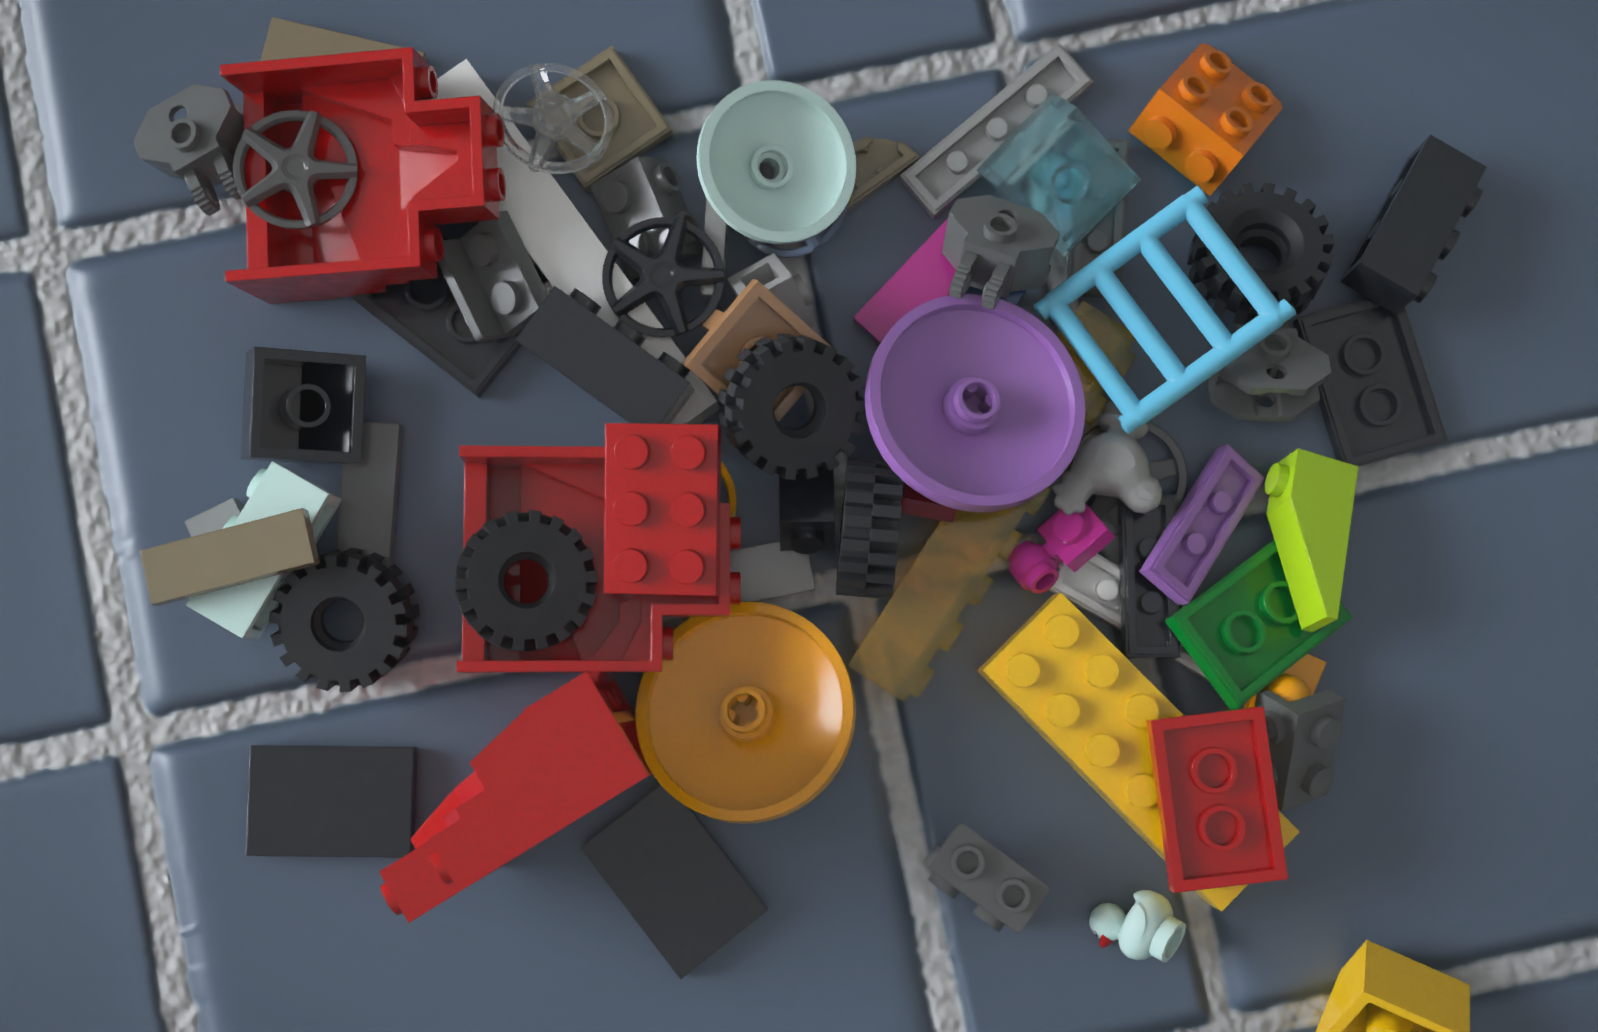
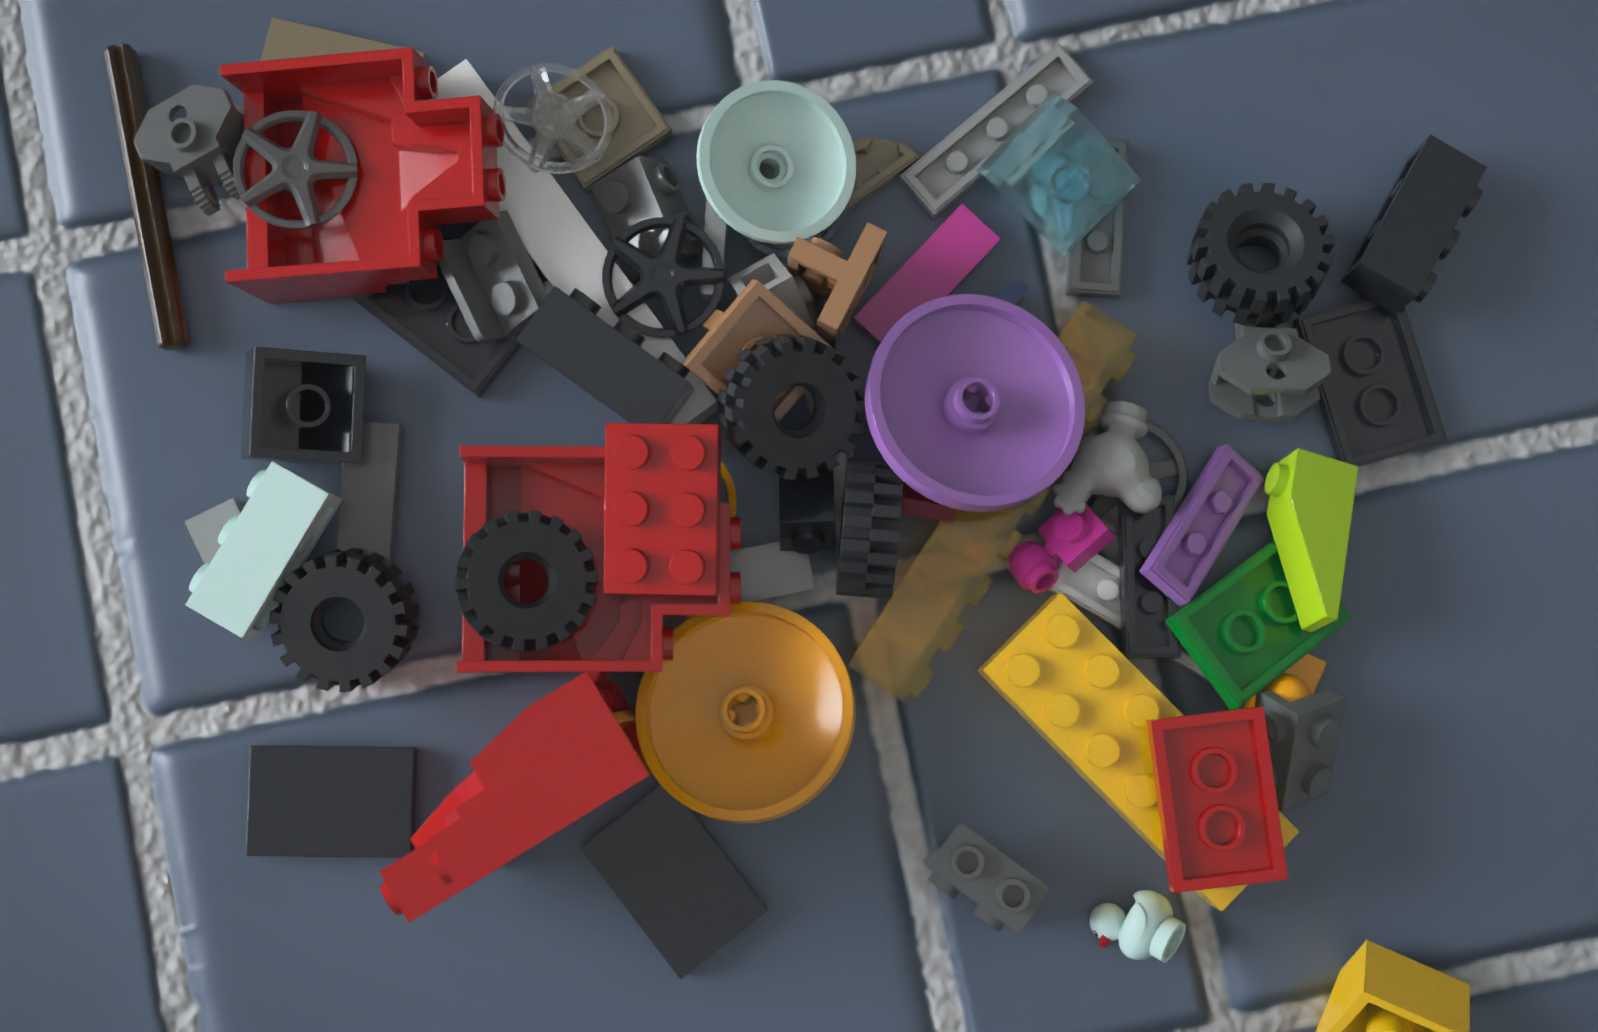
dark tan tile [140,508,320,606] -> none
dark grey hinge [942,195,1060,310] -> none
medium azure bar [1033,186,1296,434] -> none
orange bracket [1128,43,1282,196] -> none
none -> dark brown axle [104,44,190,351]
none -> medium nougat bracket [788,222,887,349]

